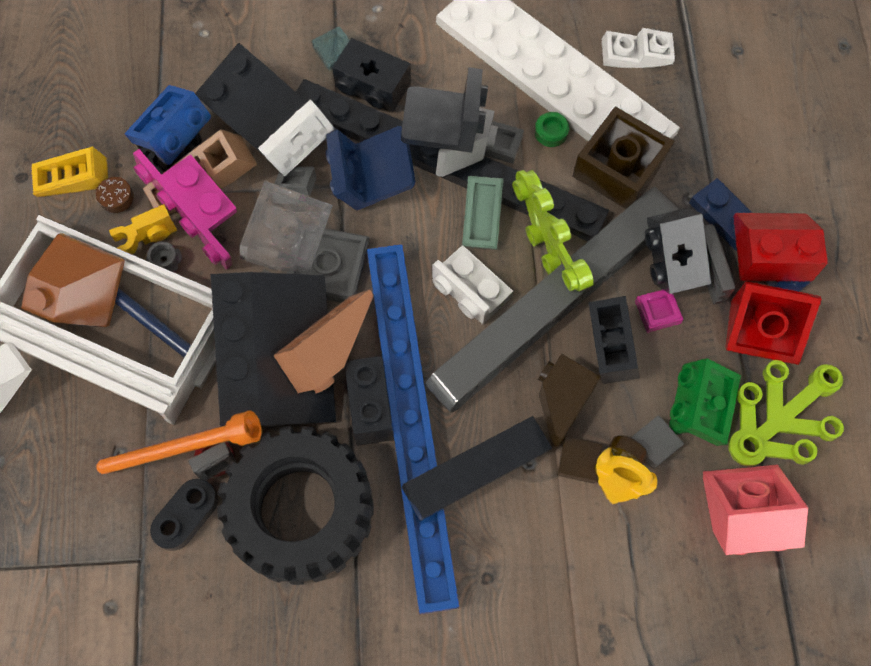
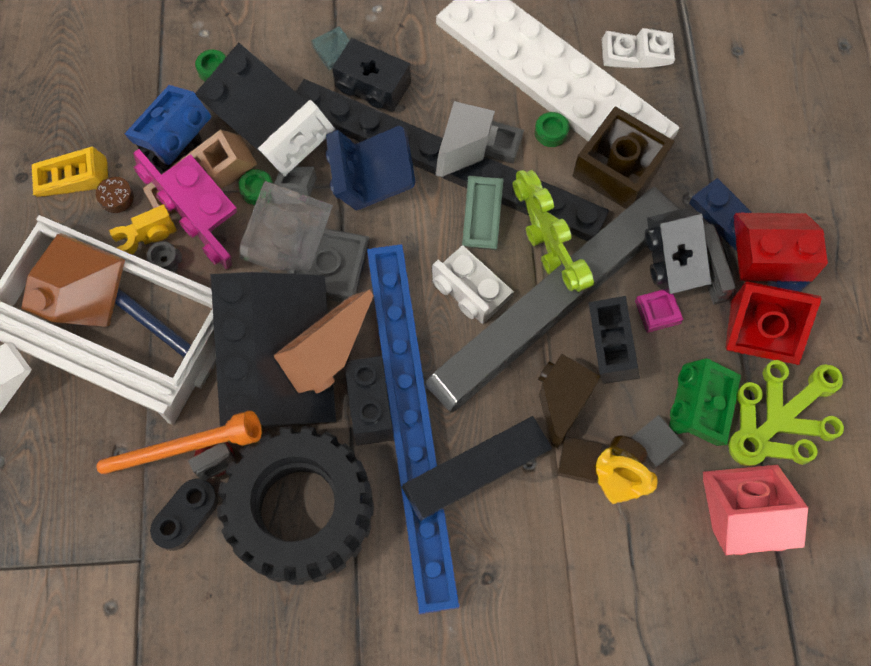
black bracket [401,67,488,153] -> none
none -> green tile [195,49,226,82]
none -> green tile [238,169,274,205]

